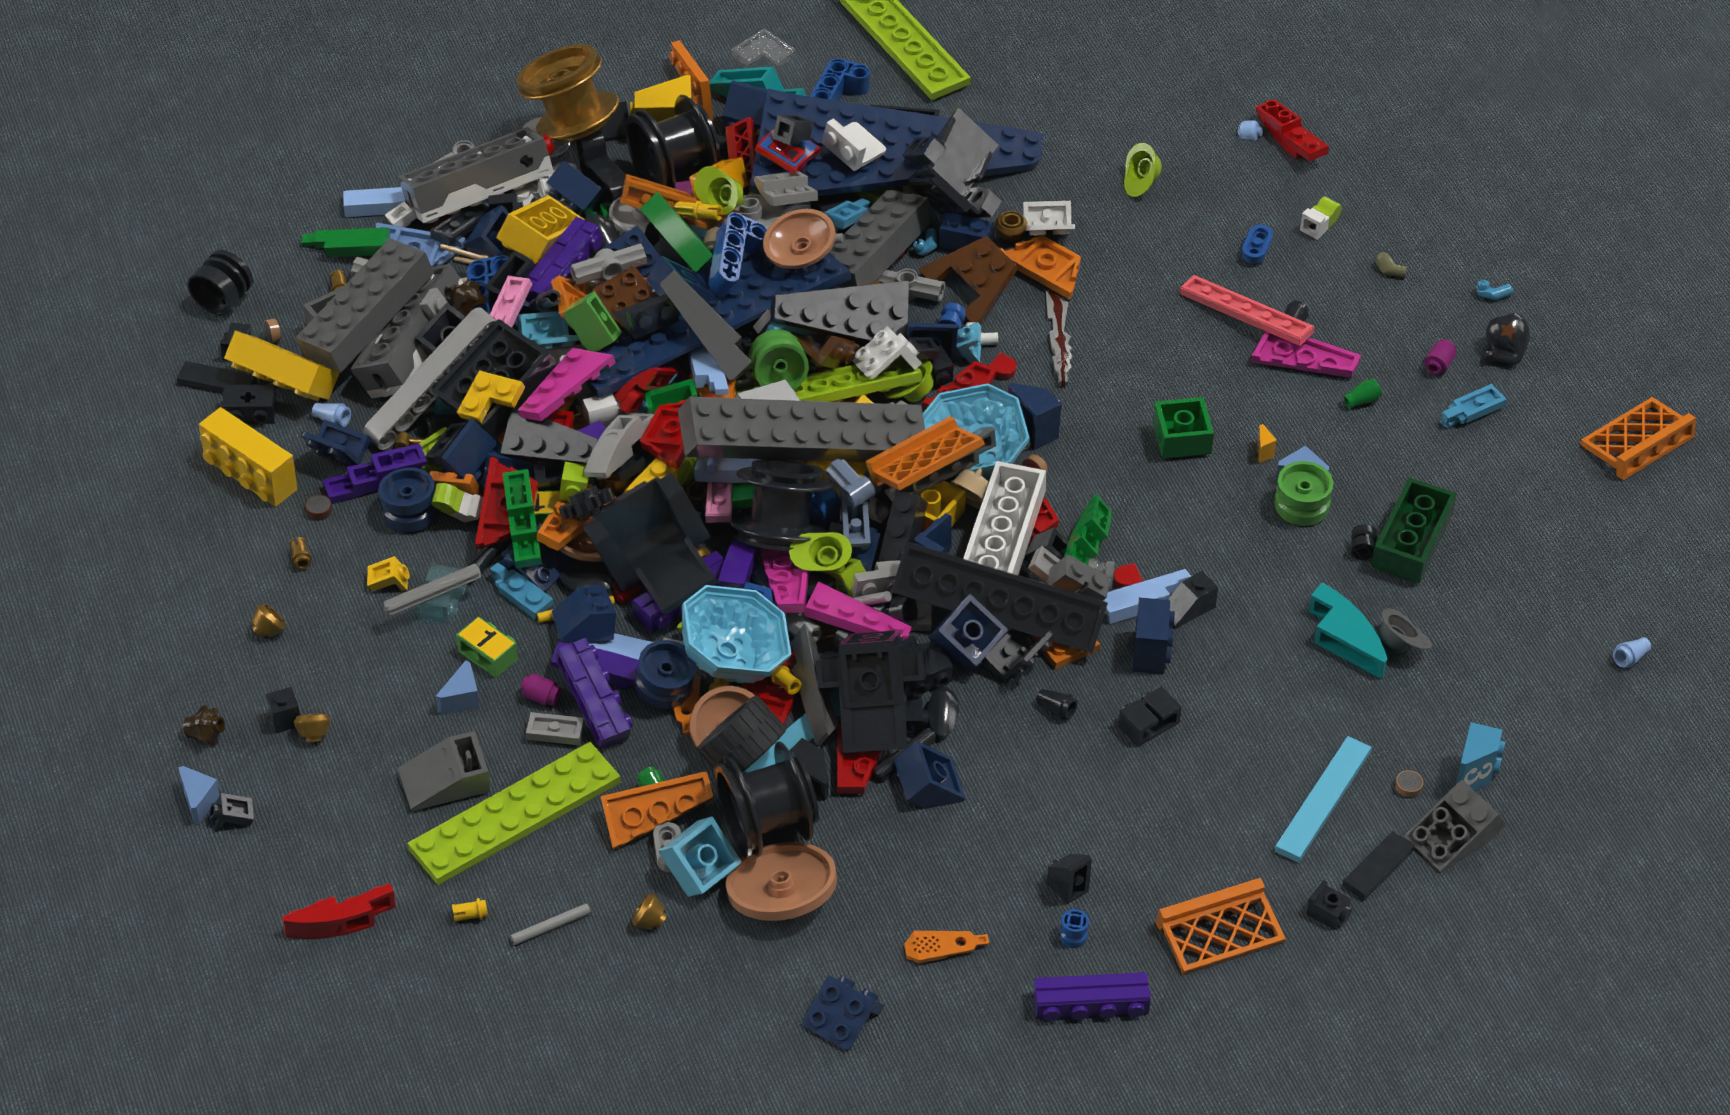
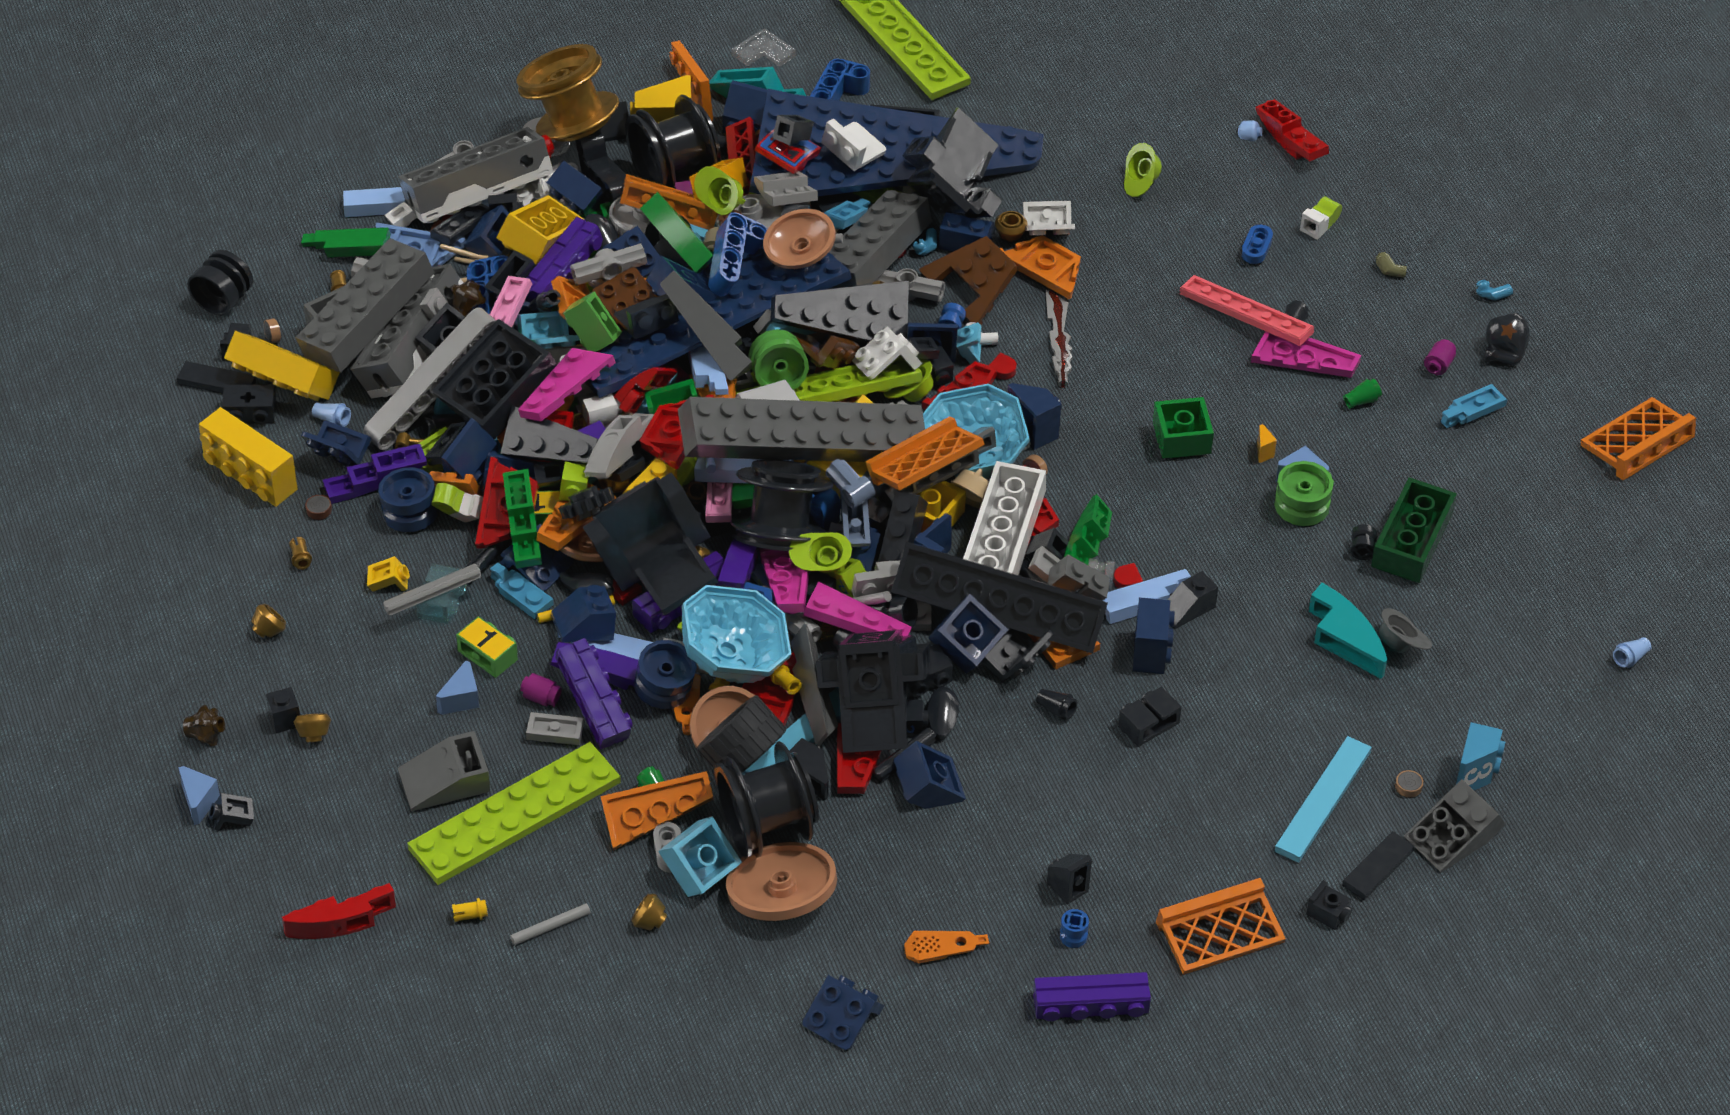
yellow plate [457,371,525,423] -> none
yellow axle [674,201,723,221] -> none

